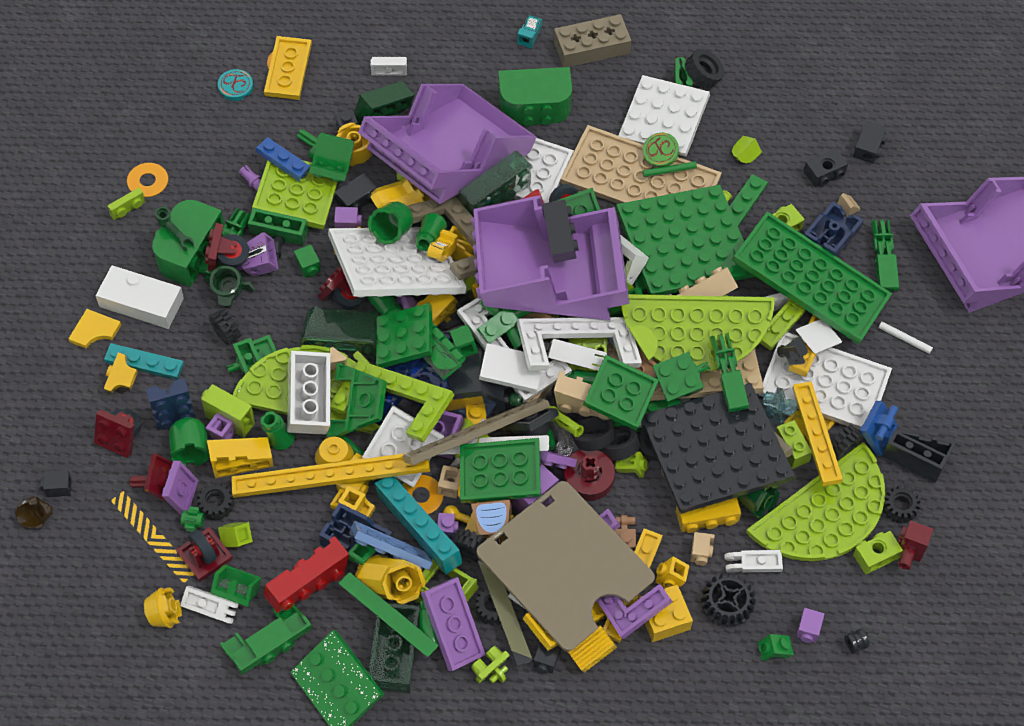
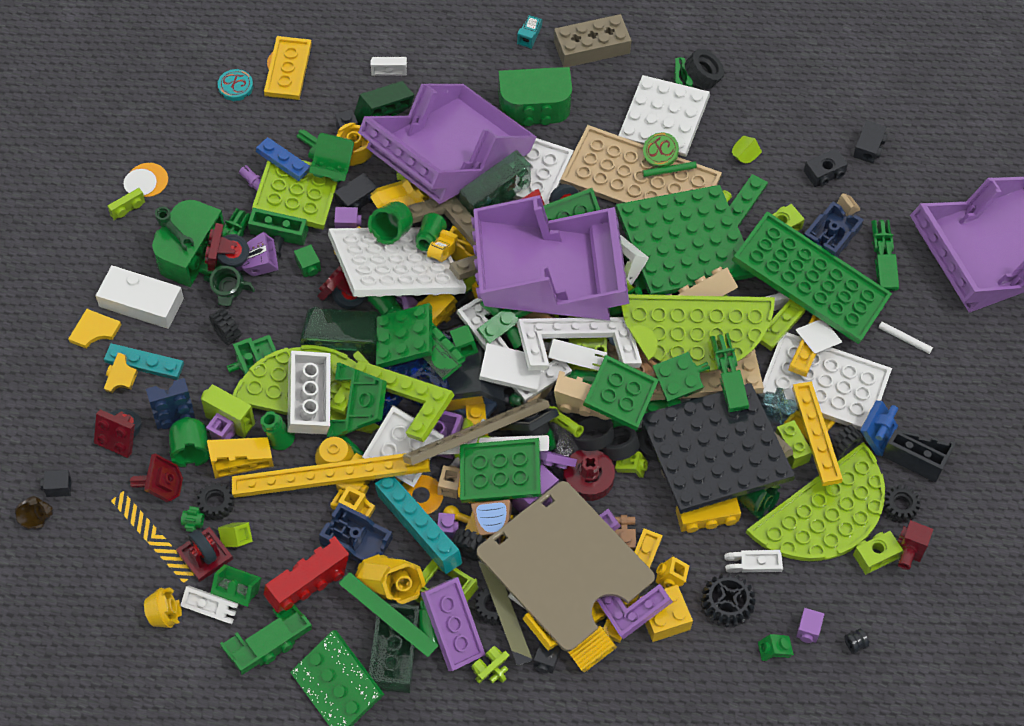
medium lavender plate [162,461,199,515] -> none
tan slope [330,347,347,371] -> none
green slope [348,543,376,565] -> none
medium blue plate [351,521,432,570] -> none
black wedge [543,199,579,263] -> none
tan brick [690,532,715,566] -> none
black bracket [777,336,808,365] -> none
none -> white sticker [124,169,157,195]

